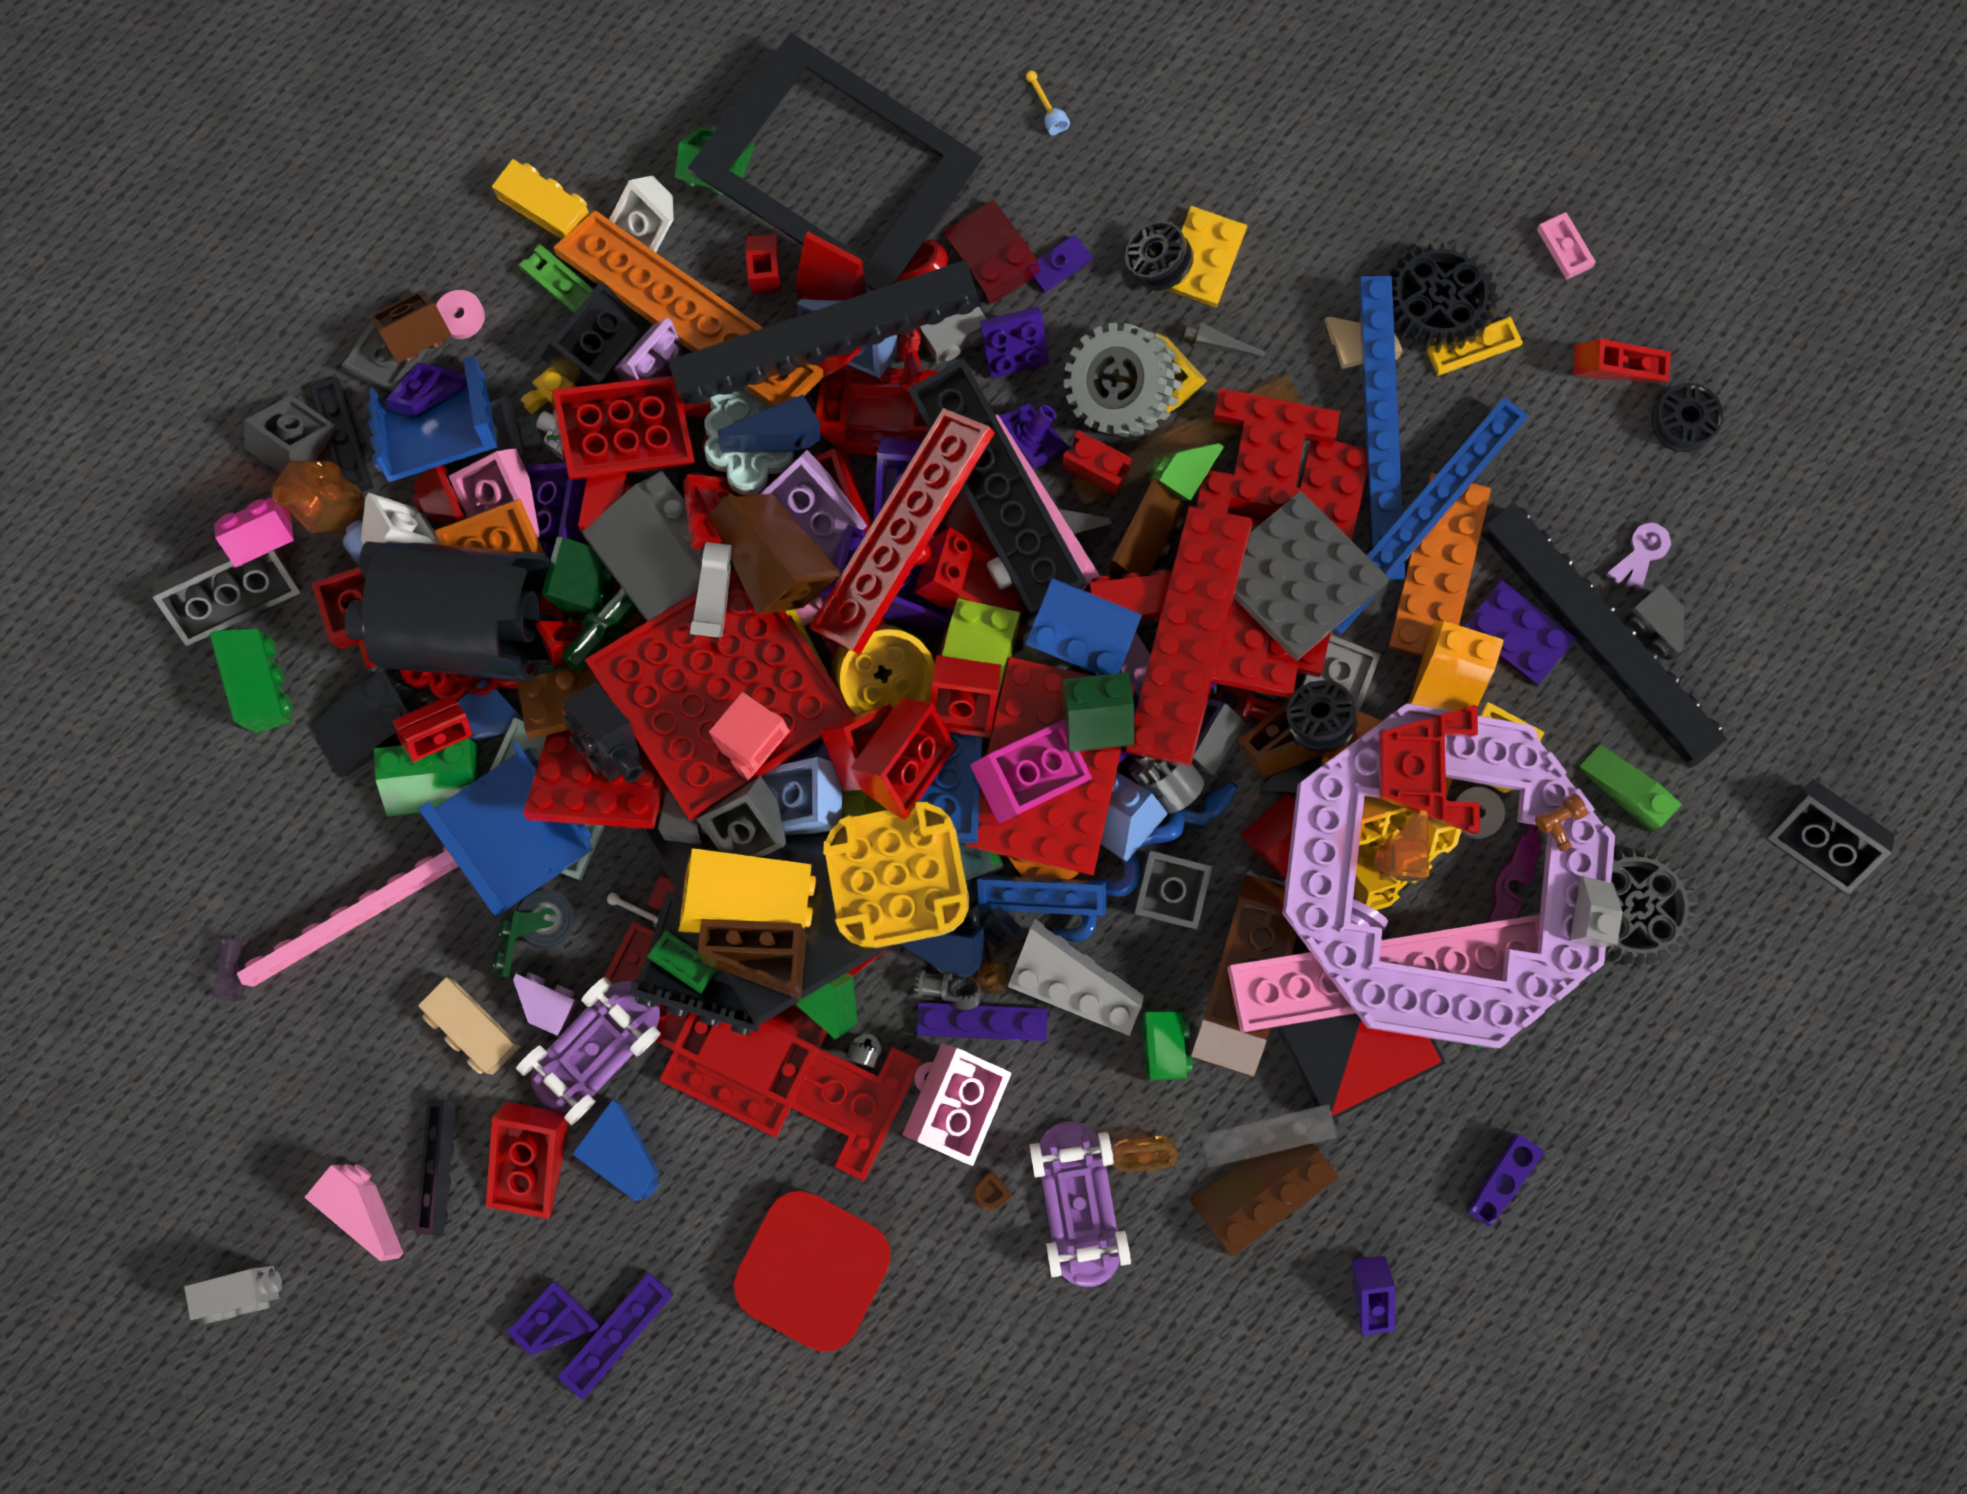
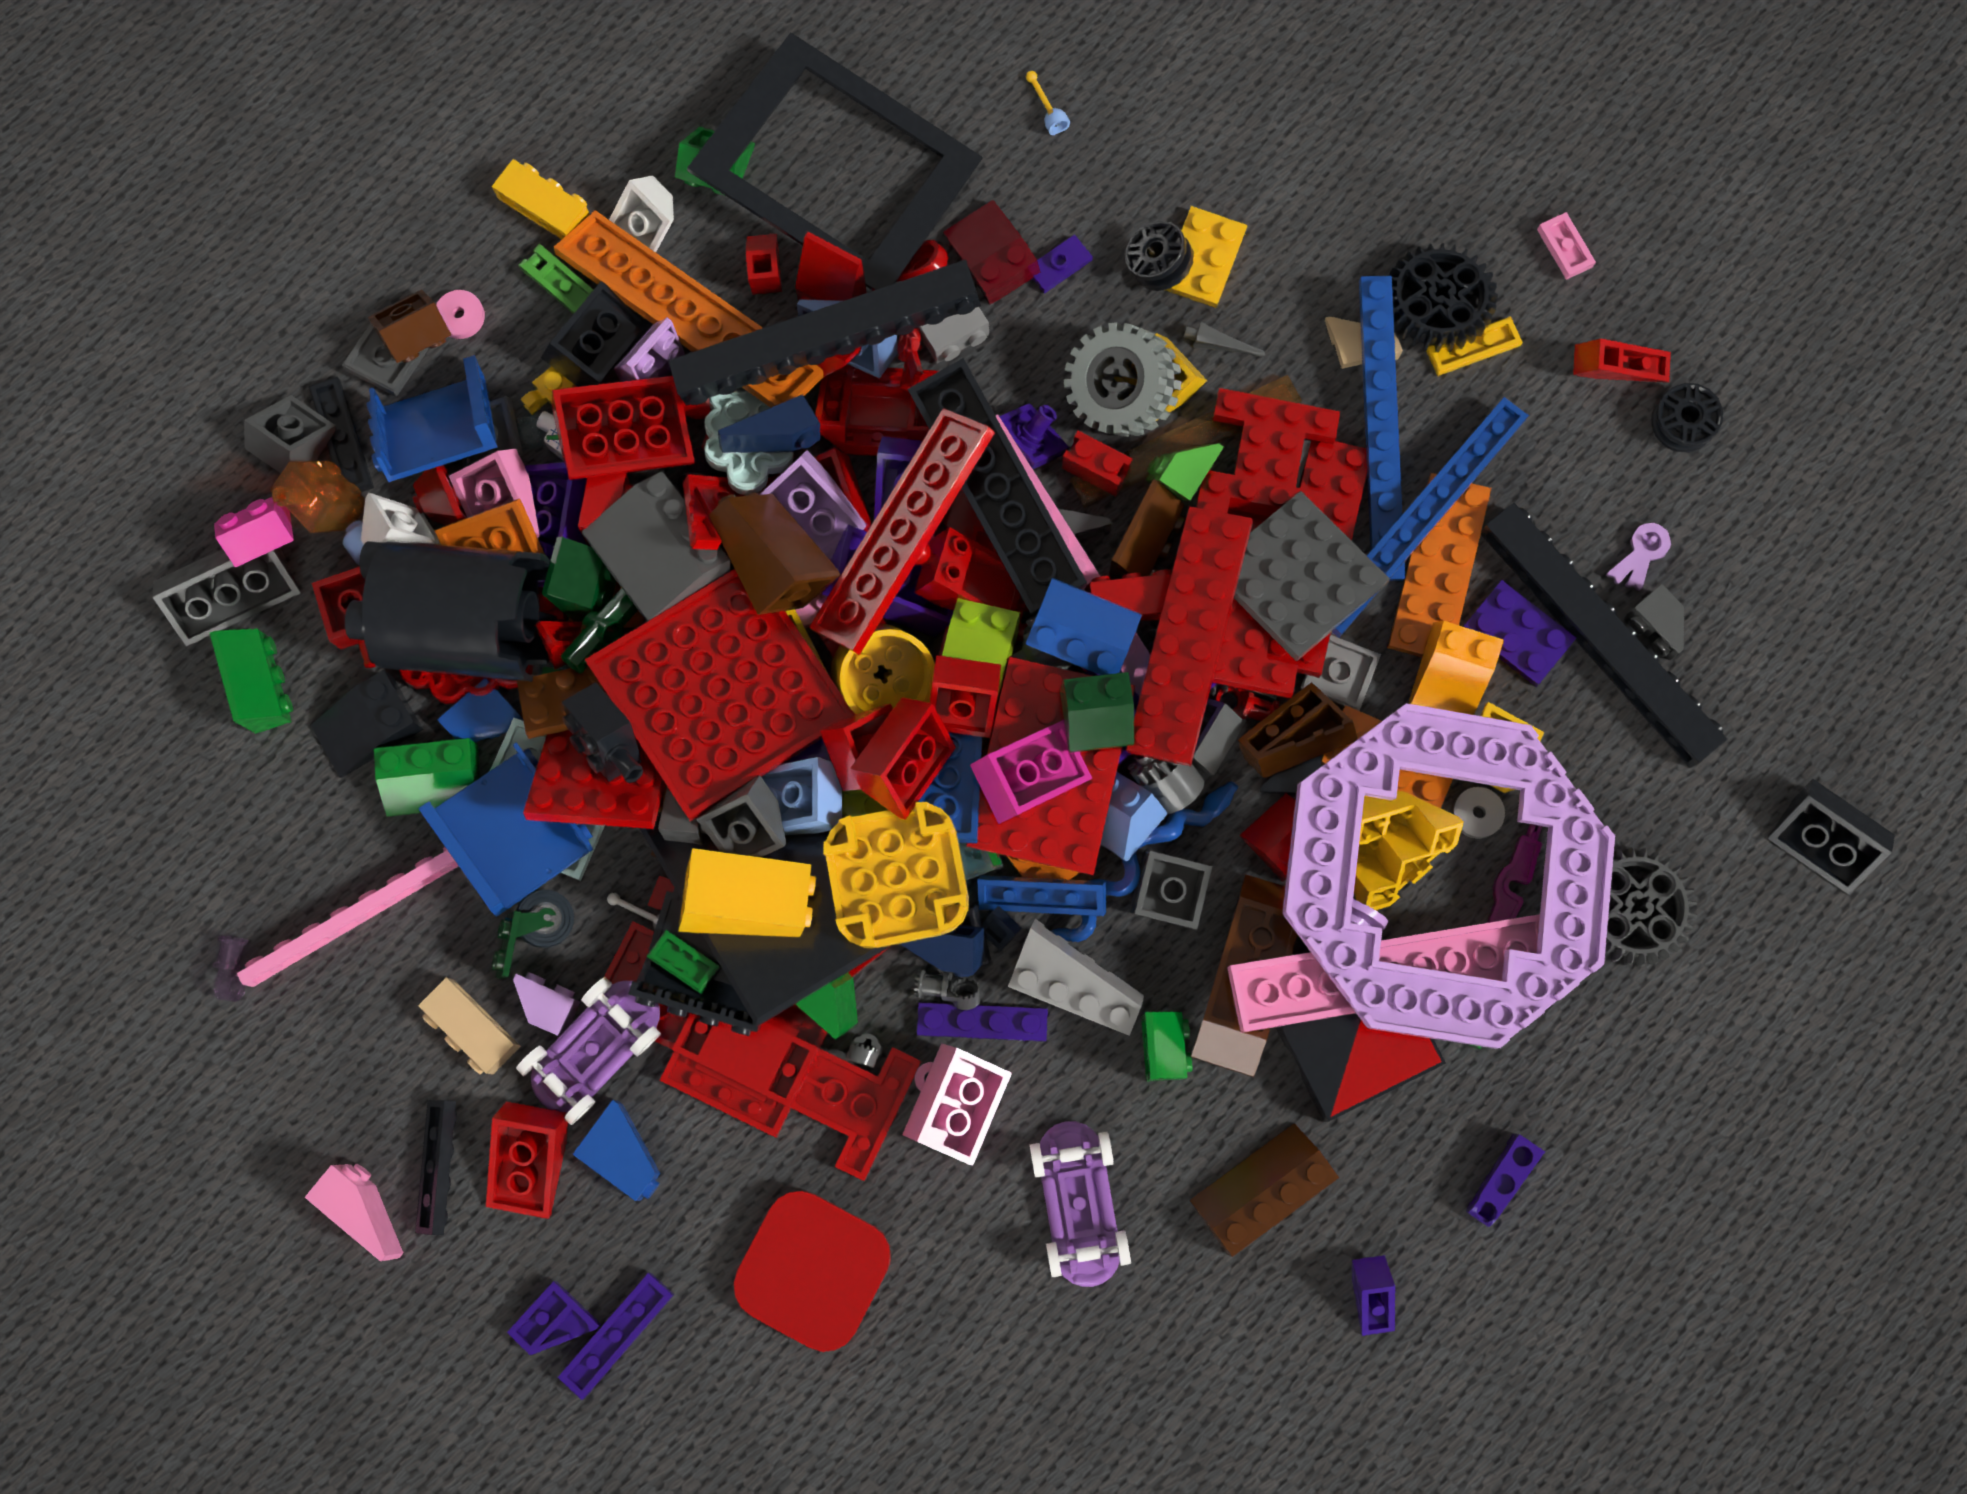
light grey brick [184,1266,282,1324] -> none
dark purple wing [386,362,468,416] -> none
red brick [393,695,473,762] -> none
light grey leg [690,542,731,638] -> none
reddish brown wedge [698,920,807,1000] -> none
coral plate [709,692,790,781] -> none
reddish brown tile [973,1170,1013,1210] -> none
clear orange plate [976,962,1008,995] -> none
dark purple plate [979,306,1050,379] -> none
white tile [987,557,1012,590] -> none
clear orange plate [1112,1136,1178,1172] -> none
clear tile [1201,1104,1338,1168] -> none
black wheel [1286,680,1358,753] -> none
clear orange slope [1375,810,1429,881] -> none
red wing [1379,705,1480,834] -> none
dark orange piece [1535,793,1587,852] -> none
light grey slope [1570,876,1623,948] -> none
bright green slope [1578,745,1682,833] -> none

